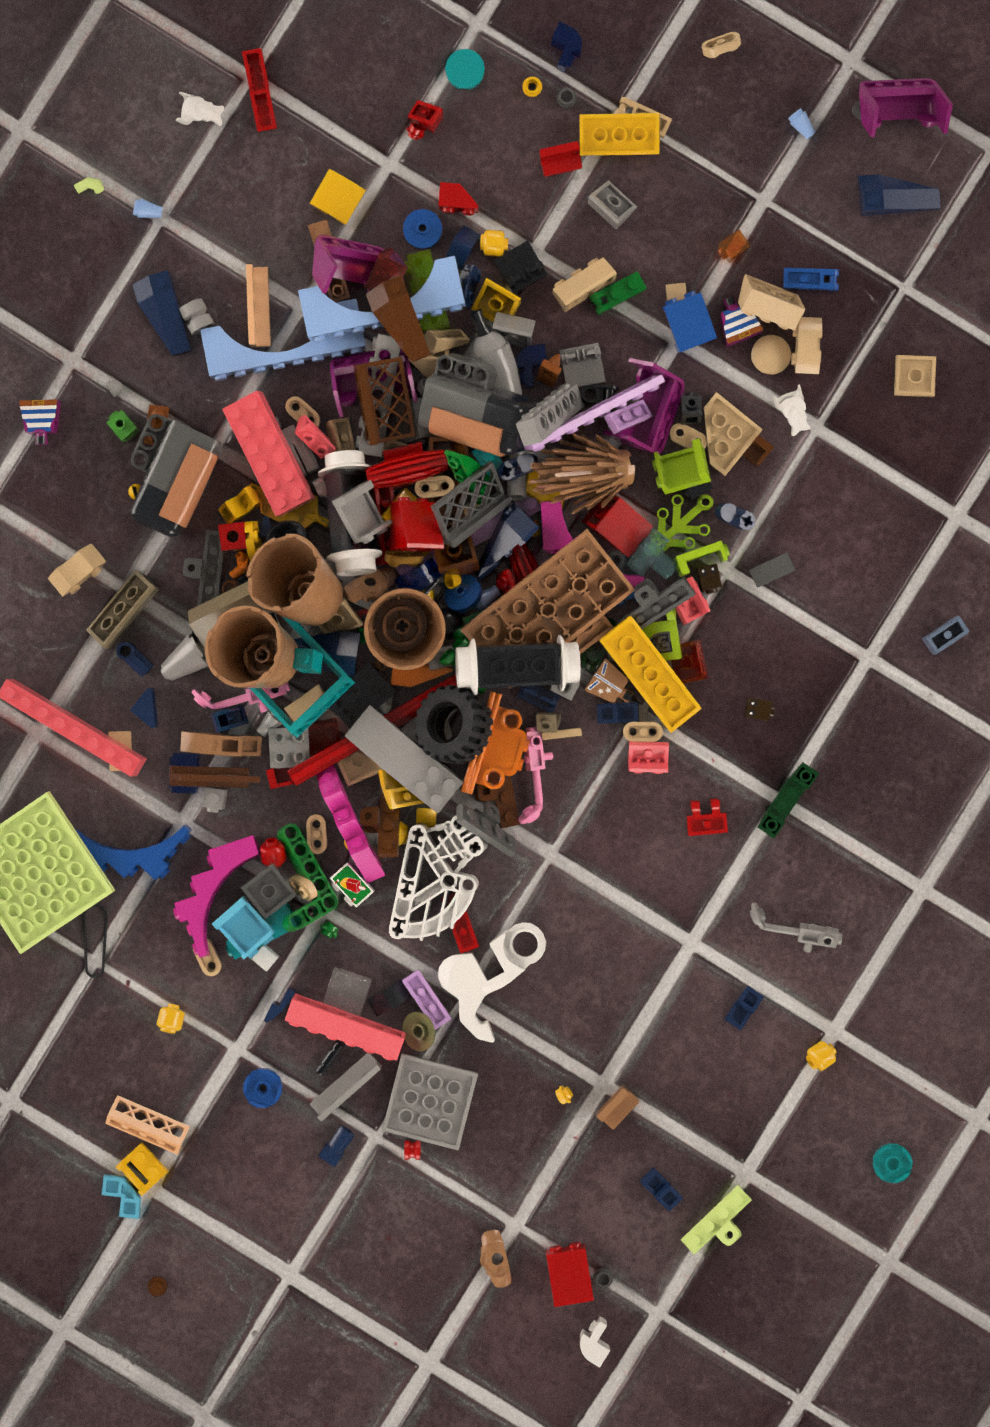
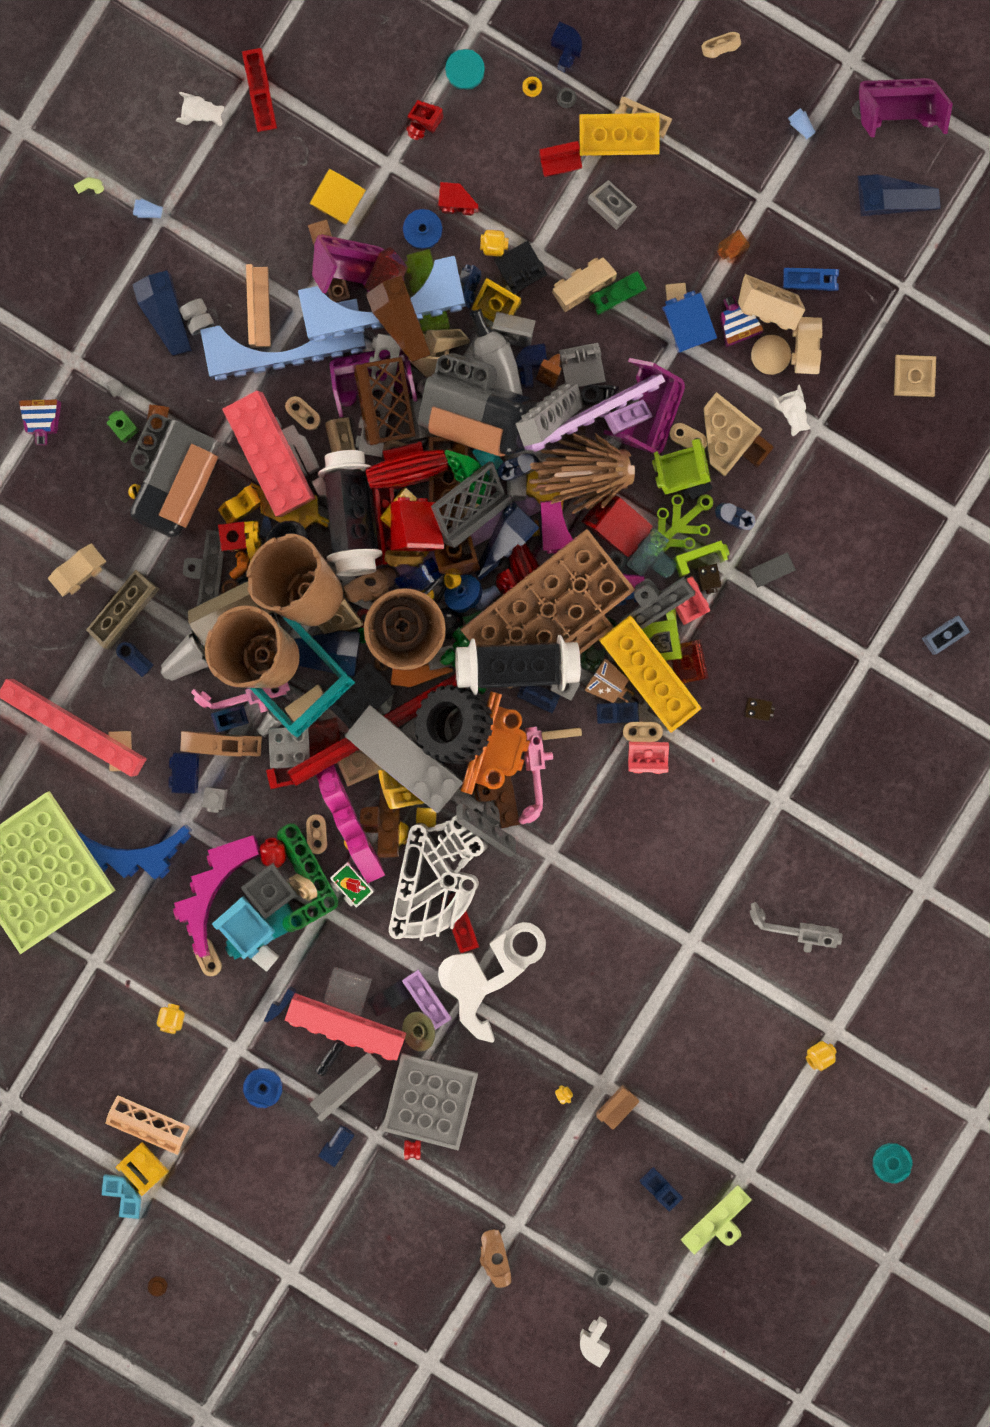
black piece [83,904,108,978] -> none
dark blue slope [130,688,158,728] -> none
reddish brown fence [169,766,260,788] -> none
teal brick [293,648,323,674] -> none
coral bracket [295,415,336,459] -> none
green plate [320,921,339,939] -> none
light grey panel [332,480,392,544] -> none
tan plate [415,476,455,498] -> none
dark blue slope [445,225,481,270] -> none
dark tan bracket [536,712,561,733] -> none
red slope [546,1242,594,1307] -> none
black brick [680,392,702,425] -> none
red plate [686,798,728,836] -> none
dark blue slope [723,986,764,1031] -> none
dark green slope [757,762,819,839] -> none

